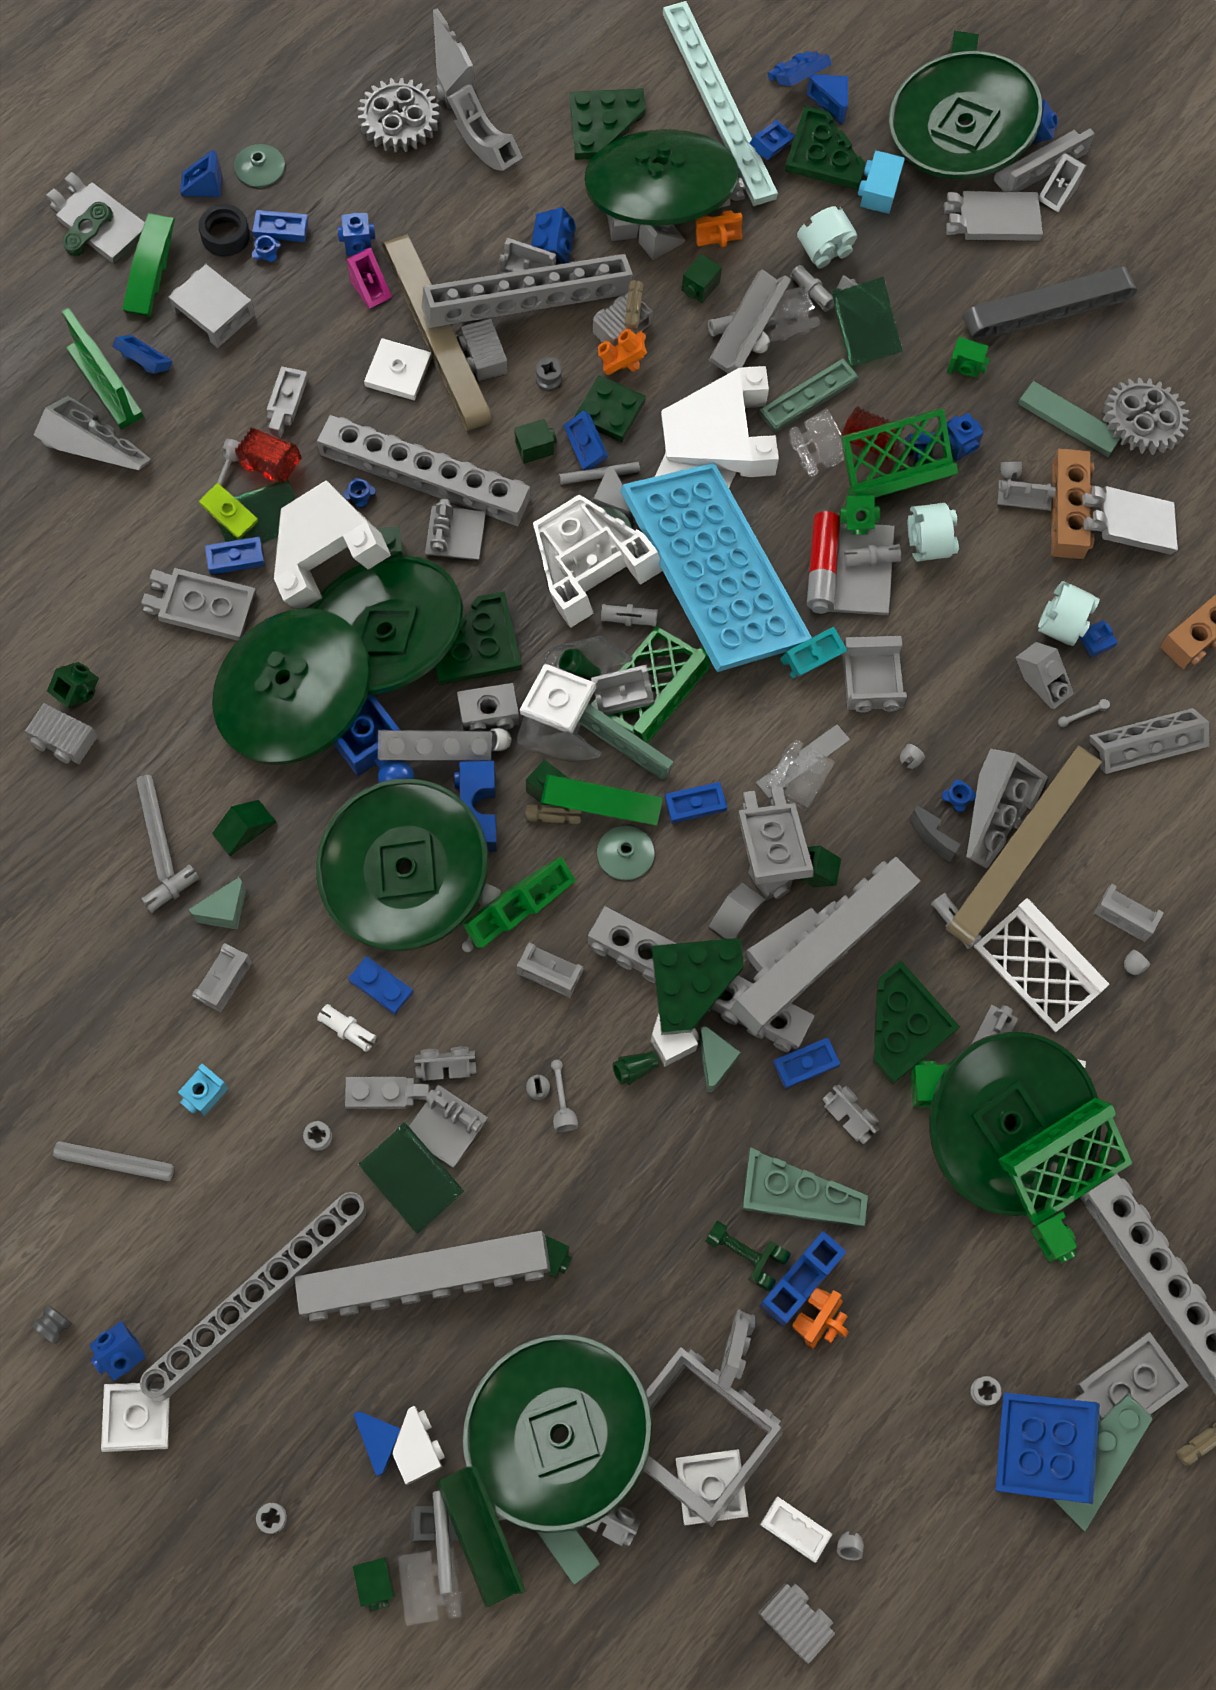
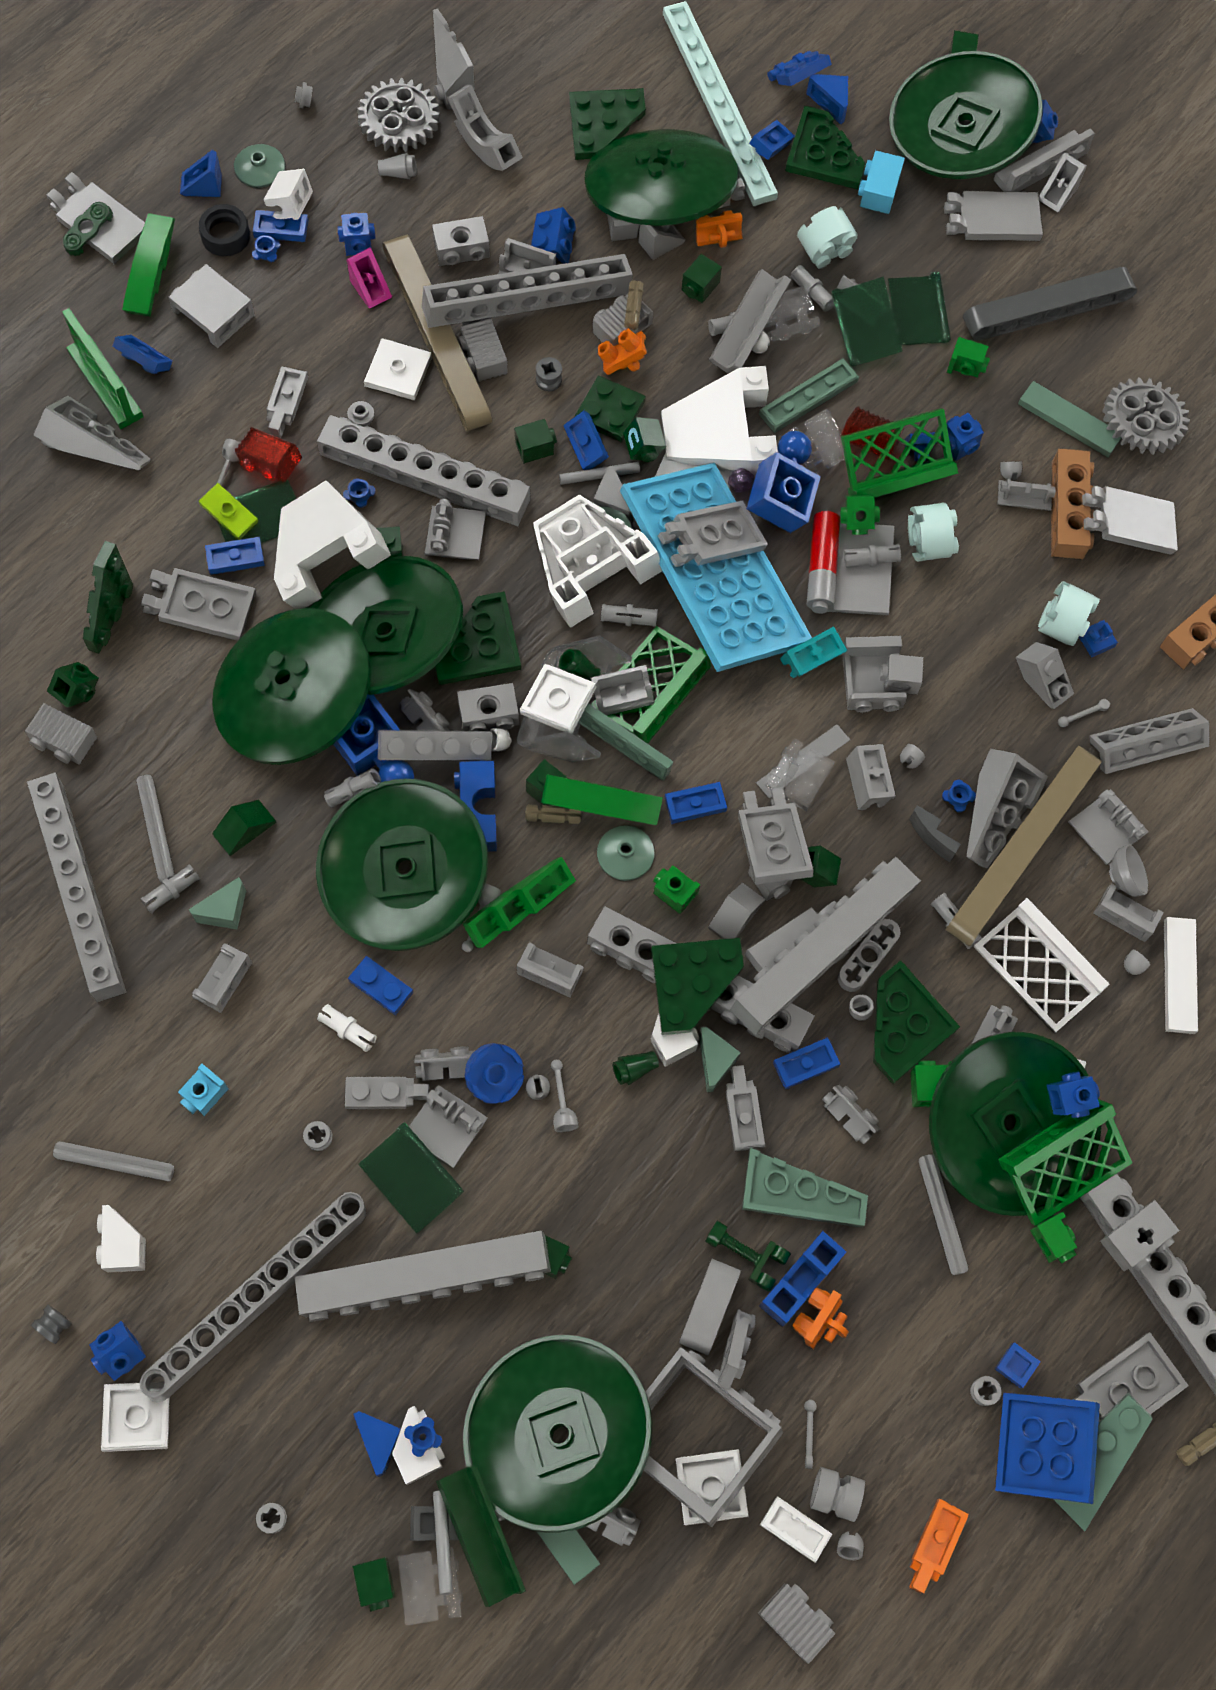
none -> light grey brick [27,773,126,1002]
none -> dark green plate [83,541,133,654]
none -> white slope [96,1205,146,1273]
none -> white hinge [264,169,313,220]
none -> light grey plate [295,82,313,109]
none -> light grey pin [324,769,381,807]
none -> light grey plate [347,401,374,427]
none -> light grey cone [378,153,417,179]
none -> light grey hinge [400,689,450,731]
none -> blue plate [404,1417,442,1457]
none -> light grey brick [432,216,490,266]
none -> blue tile [465,1043,524,1104]
none -> dark green brick [623,417,666,462]
none -> green brick [653,865,700,914]
none -> light grey tile [658,501,768,567]
none -> light grey beam [679,1258,741,1356]
none -> light grey hinge [725,1065,765,1151]
none -> clear purple plate [728,468,754,492]
none -> blue brick [746,431,821,533]
none -> light grey hinge [804,1400,817,1469]
none -> light grey wheel [810,1467,865,1522]
none -> light grey beam [838,919,900,992]
none -> light grey hinge [846,744,896,810]
none -> light grey hinge [849,995,873,1021]
none -> light grey brick [880,654,923,694]
none -> clear green piece [888,271,951,345]
none -> orange hinge [909,1499,969,1594]
none -> light grey axle [919,1154,968,1275]
none -> blue tile [995,1342,1040,1389]
none -> blue brick [1047,1072,1100,1118]
none -> light grey hinge [1068,789,1149,865]
none -> light grey brick [1100,1200,1180,1271]
none -> light grey piece [1109,844,1148,897]
none -> white tile [1164,917,1198,1034]

